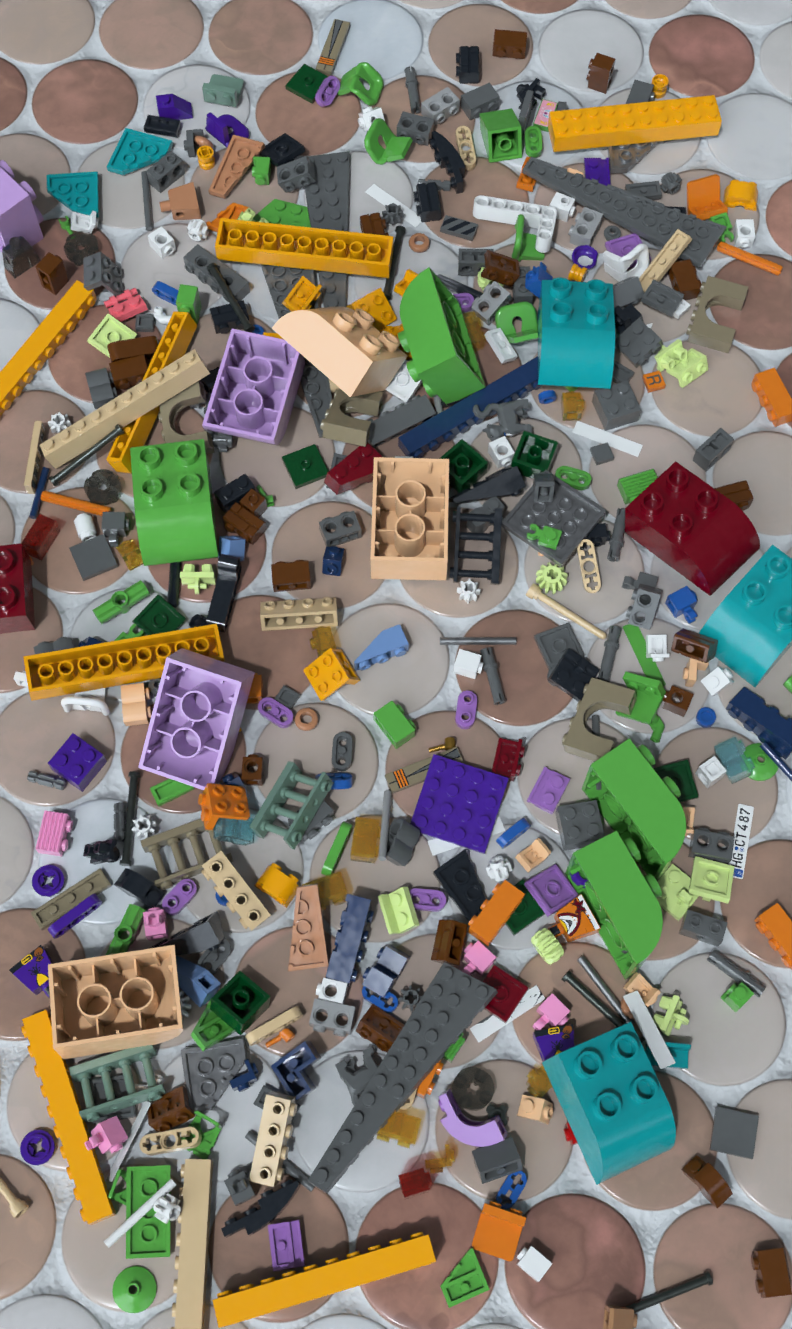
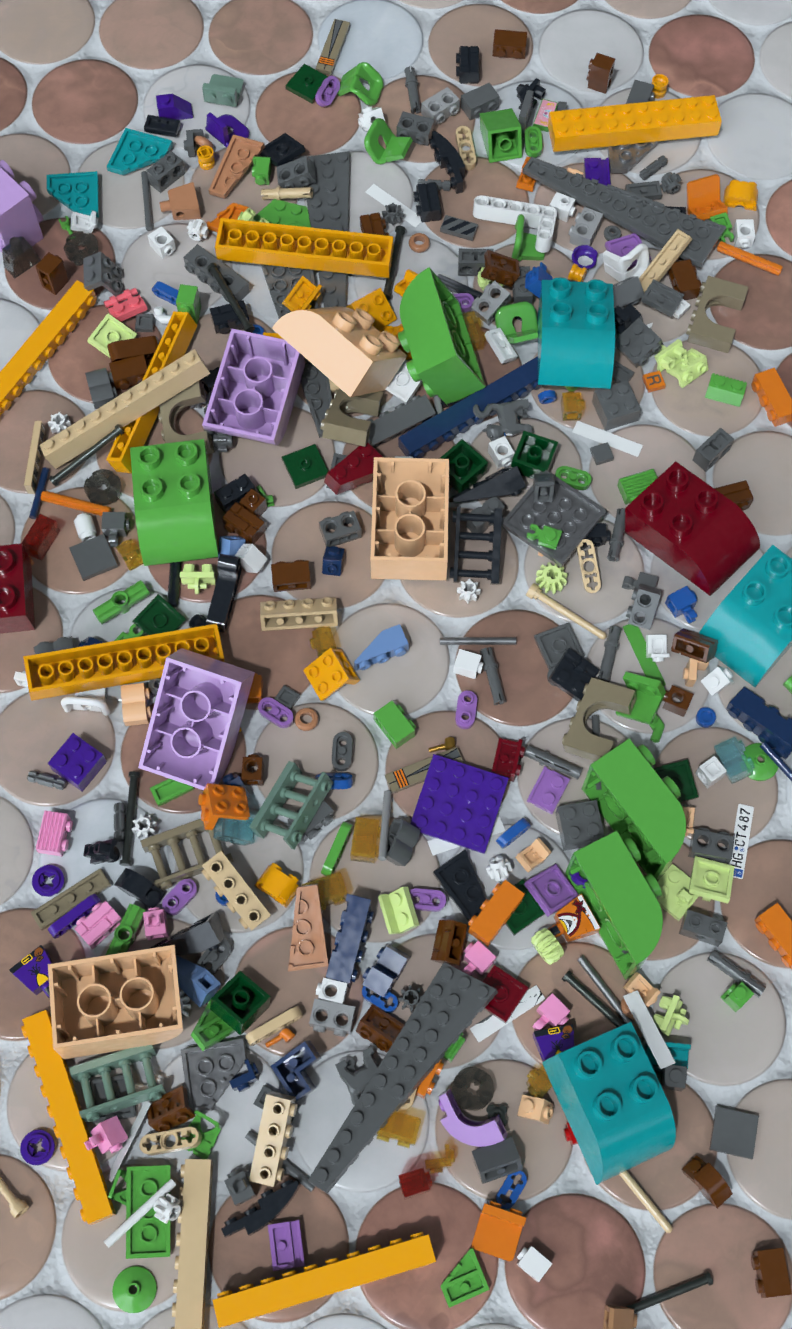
none -> bright pink brick [74,901,122,949]
none -> white brick [235,544,267,573]
none -> tan pin [261,187,313,200]
none -> dark grey pin [524,745,583,780]
none -> tan piece [619,1171,673,1233]
none -> dark grey axle [639,155,668,180]
none -> dark grey brick [661,1065,687,1091]
none -> bright green brick [705,373,747,407]

